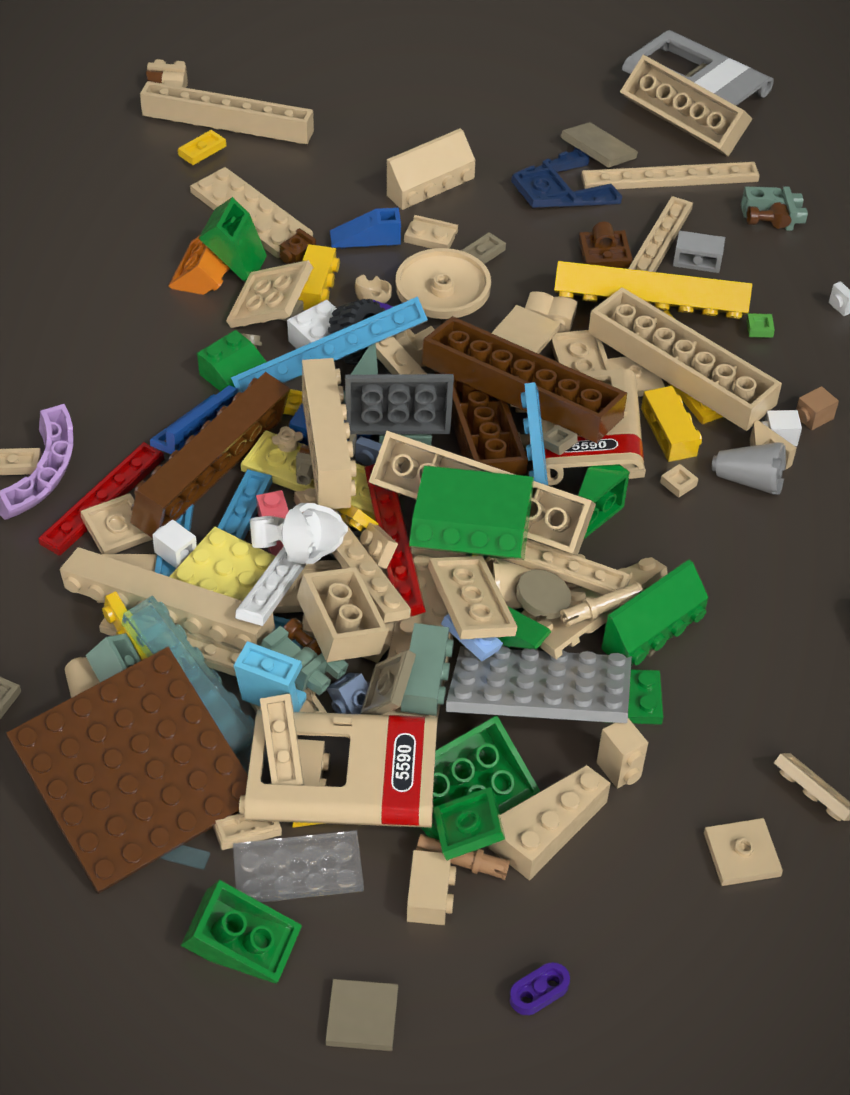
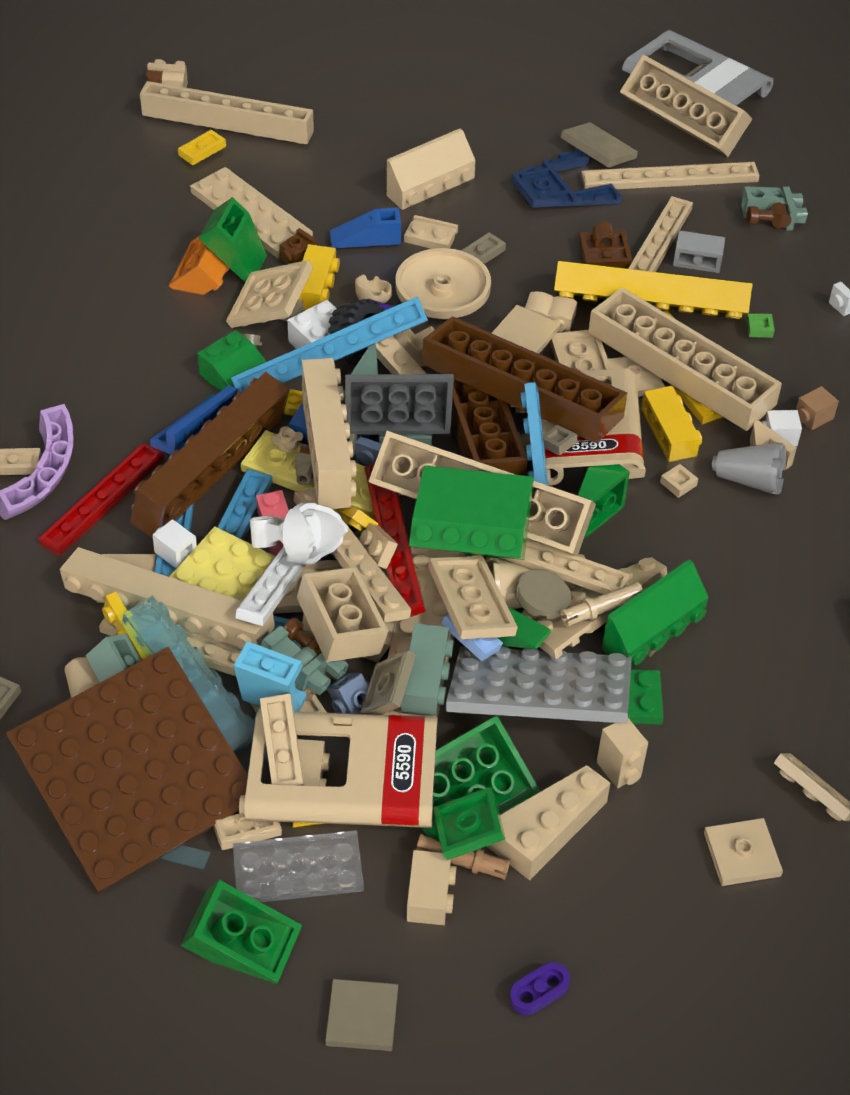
tan tile [81,493,153,554] -> none

